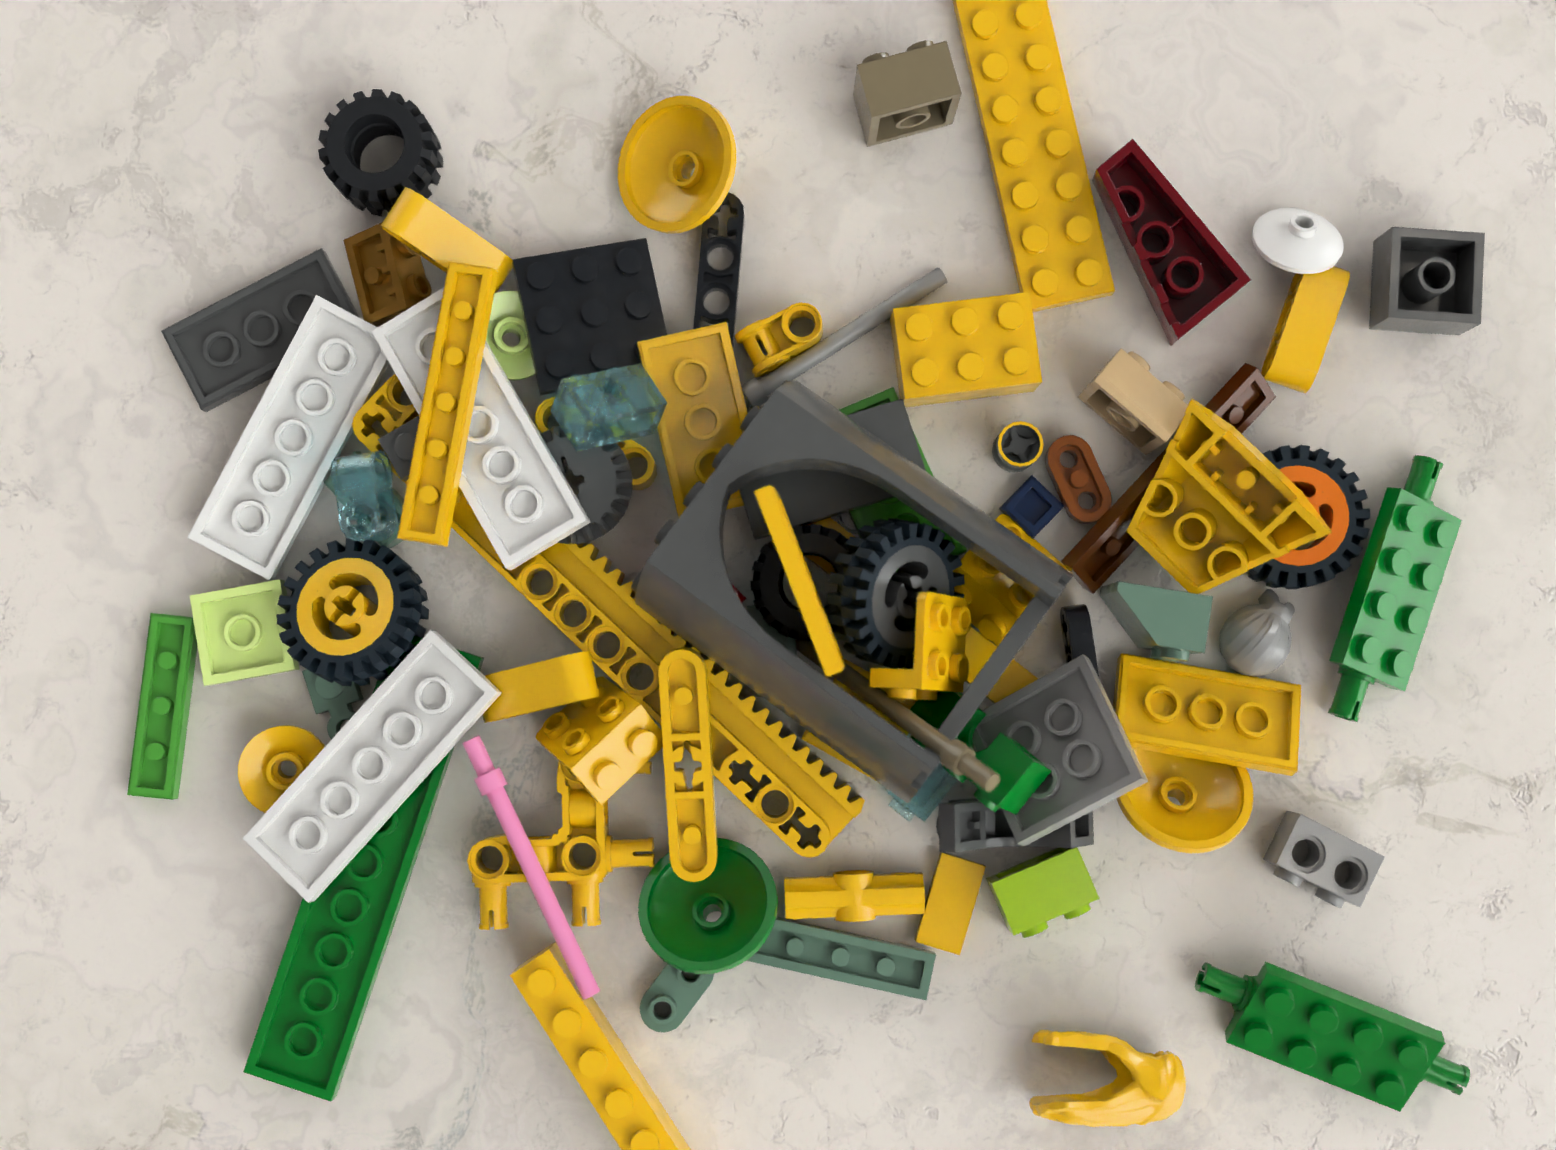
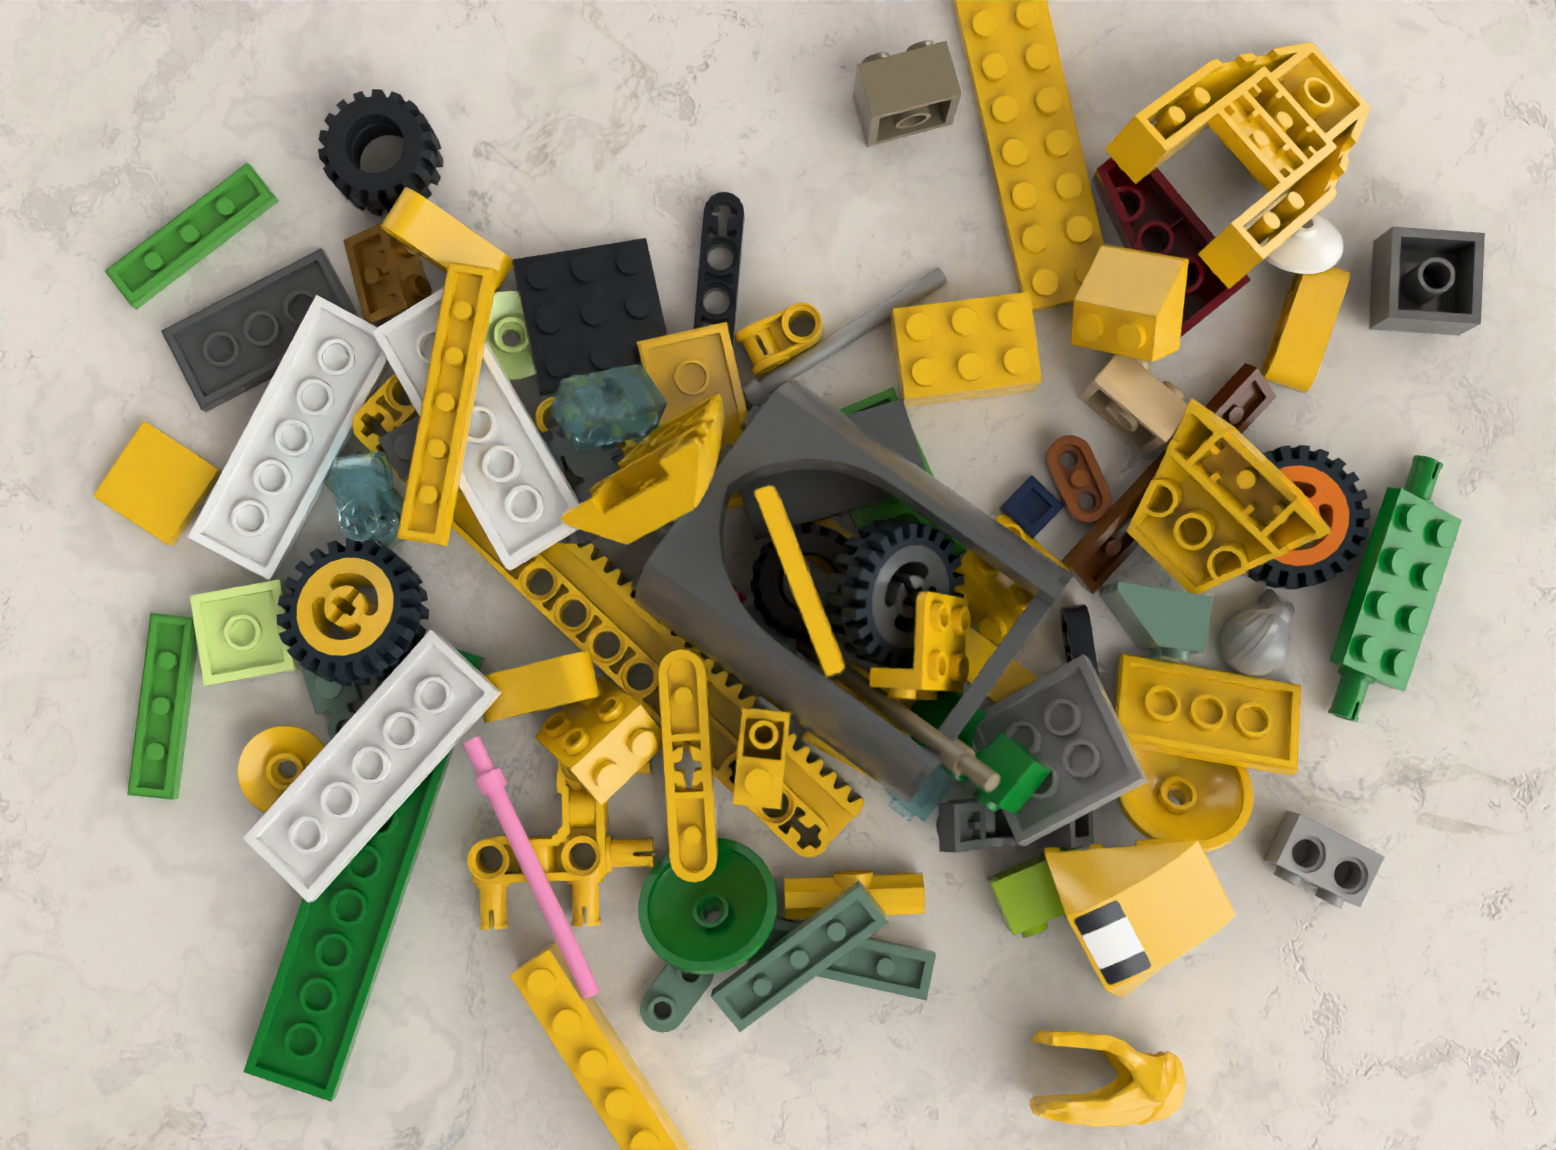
yellow dish [618,96,736,234] -> none
yellow tile [914,852,986,955] -> none
dark grey wheel [992,421,1044,473] -> none
green plate [1195,962,1470,1112] -> none
none -> yellow tile [93,421,223,546]
none -> bright green tile [105,162,279,309]
none -> yellow wedge [560,393,724,545]
none -> sand green plate [711,881,889,1032]
none -> yellow slope [733,708,790,809]
none -> yellow wedge [1044,835,1235,998]
none -> yellow slope [1070,244,1189,362]
none -> yellow wedge [1105,42,1371,289]

